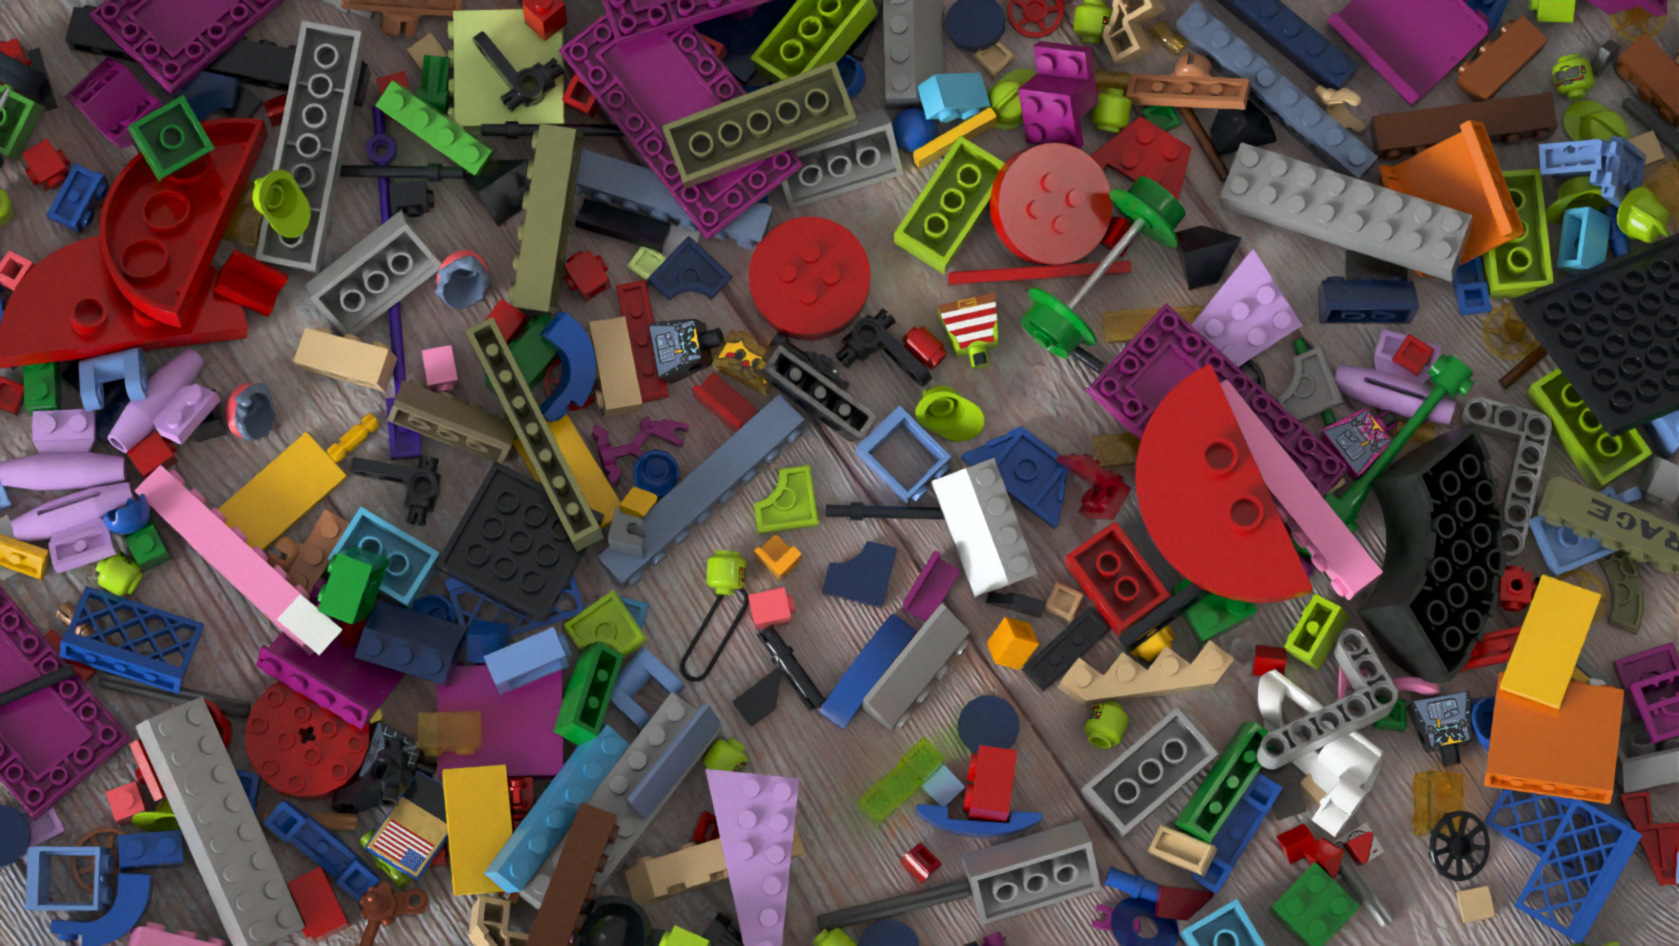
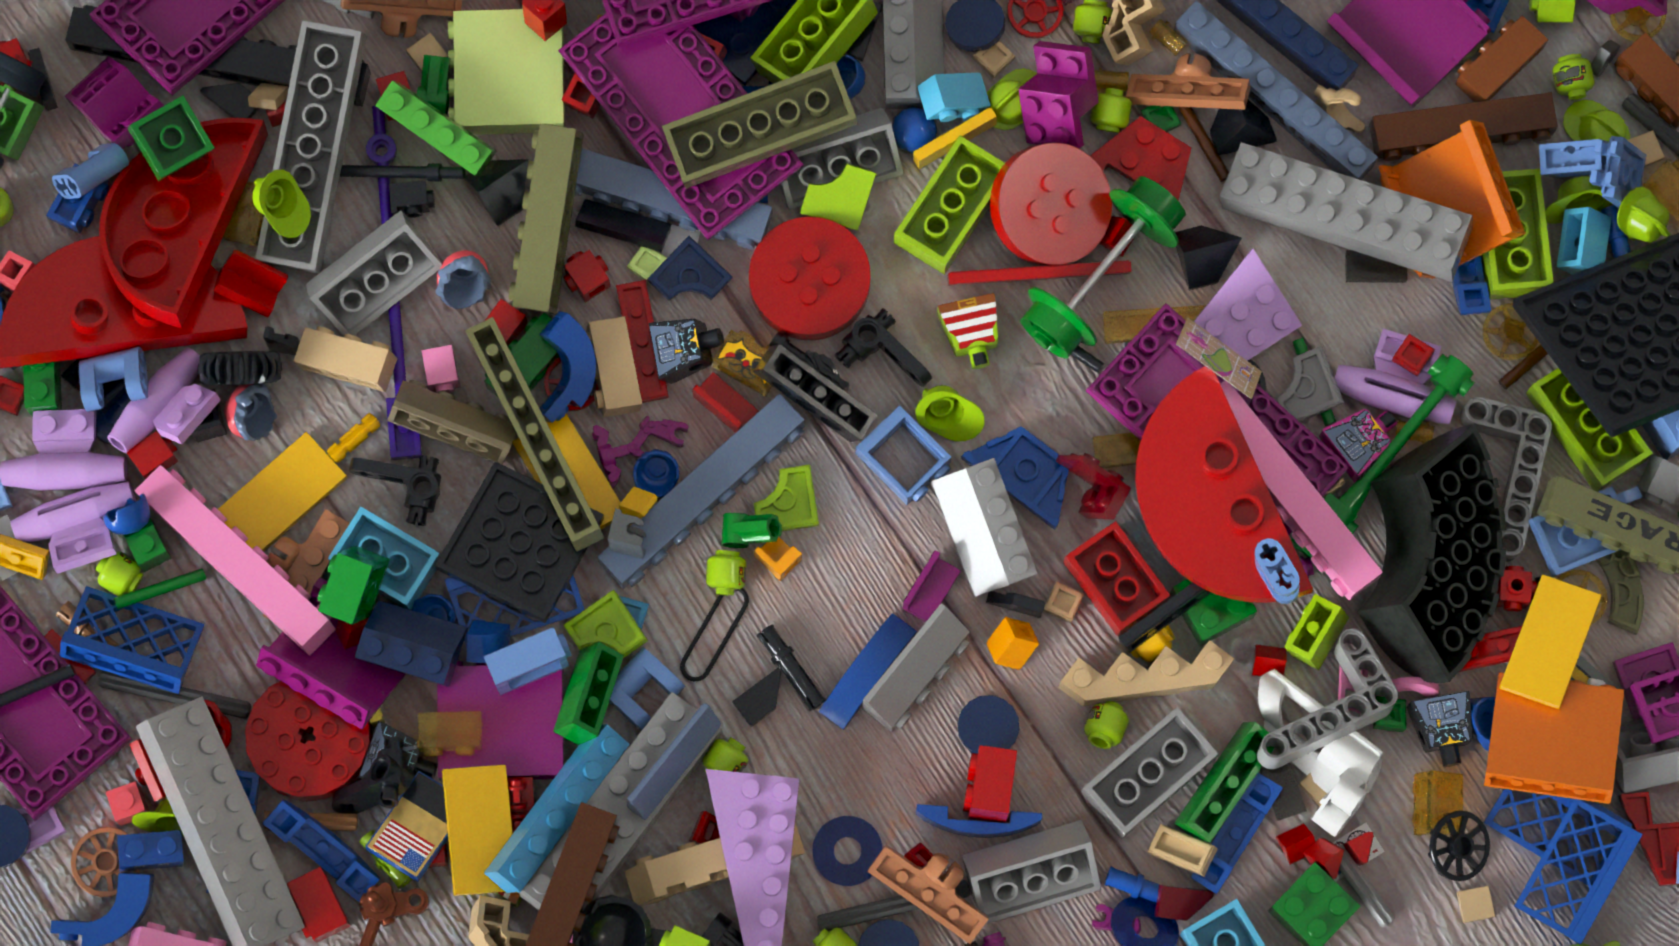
red brick [21,138,71,192] -> none
medium blue window [25,846,114,911] -> none
dark blue tile [173,70,240,122] -> none
white sticker [277,594,342,655] -> none
black piece [472,31,565,113] -> none
black bar [481,121,625,139] -> none
coral brick [748,587,796,630] -> none
dark blue tile [822,541,897,609] -> none
black bar [826,502,945,521] -> none
clear neon green arch [856,736,946,828] -> none
red brick [902,326,948,371] -> none
light blue tile [921,765,965,806] -> none
black tile [1022,607,1111,692] -> none
dark blue slope [1318,276,1419,324] -> none
none -> medium blue connector [52,143,129,199]
none -> green bar [114,568,206,609]
none -> black gear [198,351,282,385]
none -> tan tile [248,83,288,110]
none -> black tile [263,326,300,355]
none -> green piece [721,513,782,548]
none -> lime tile [800,163,876,231]
none -> clear blue gear [812,816,883,886]
none -> nougat plate [867,844,989,944]
none -> sticker [1176,318,1262,399]
none -> medium blue connector [1255,538,1300,604]

